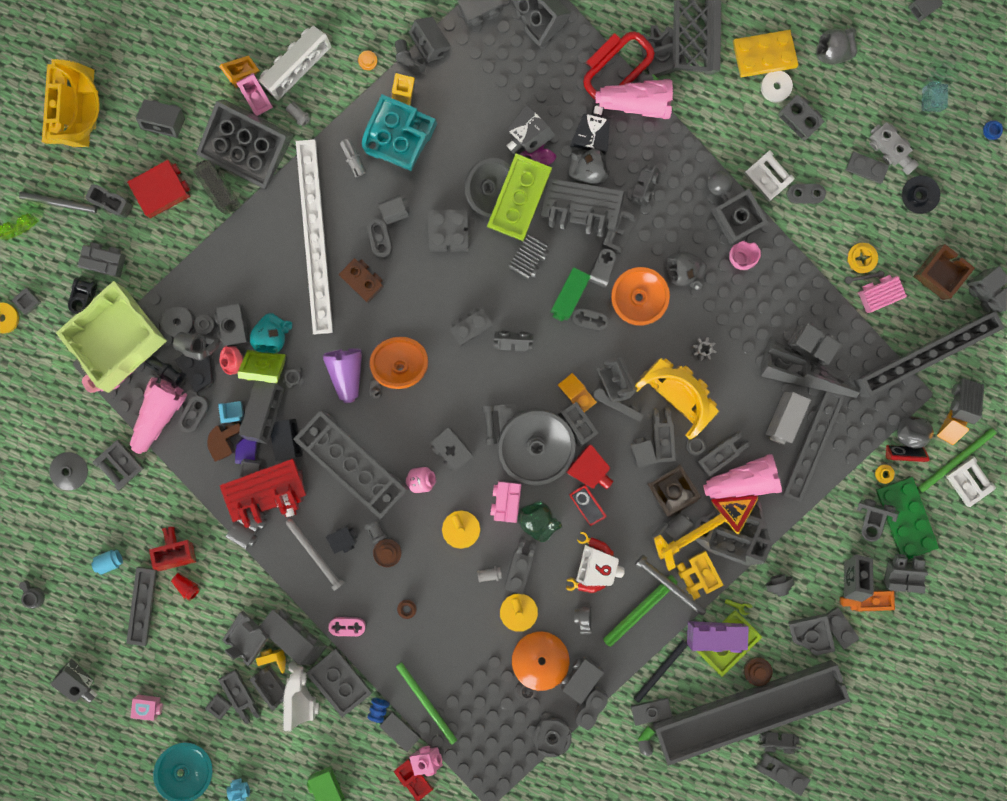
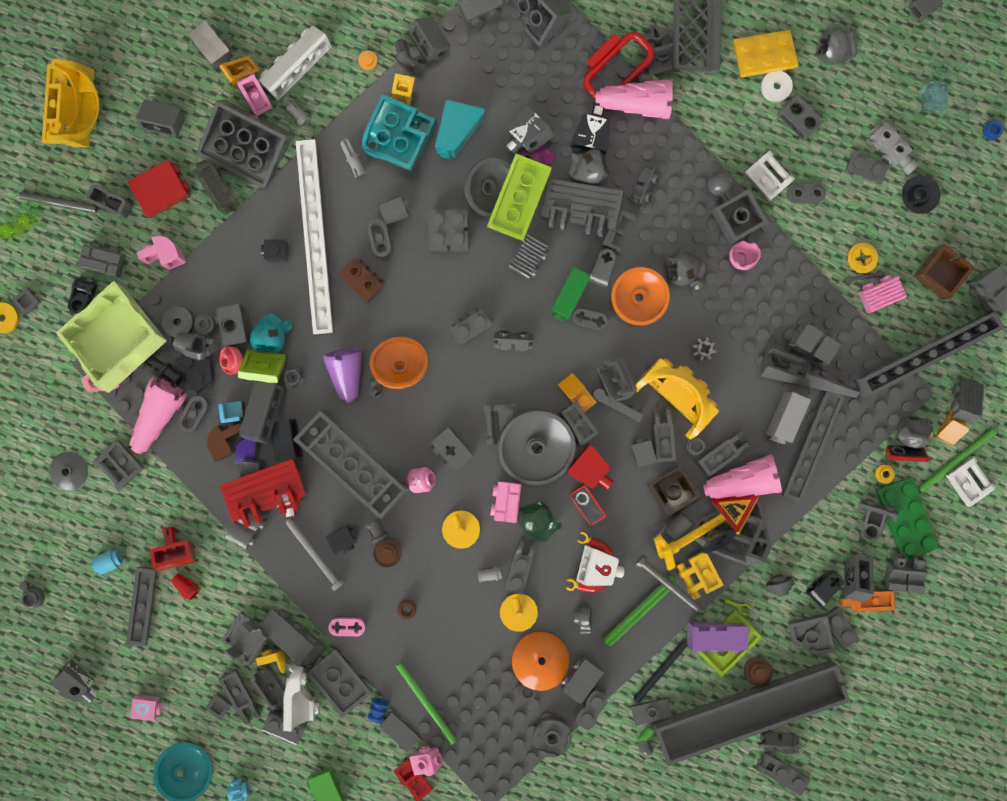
none -> bright pink brick [137,236,187,270]
none -> brick [187,20,233,70]
none -> black brick [261,239,288,262]
none -> dark grey brick [261,709,308,745]
none -> teal slope [435,100,485,159]
none -> black dish [702,530,737,553]
none -> black piece [806,570,844,607]

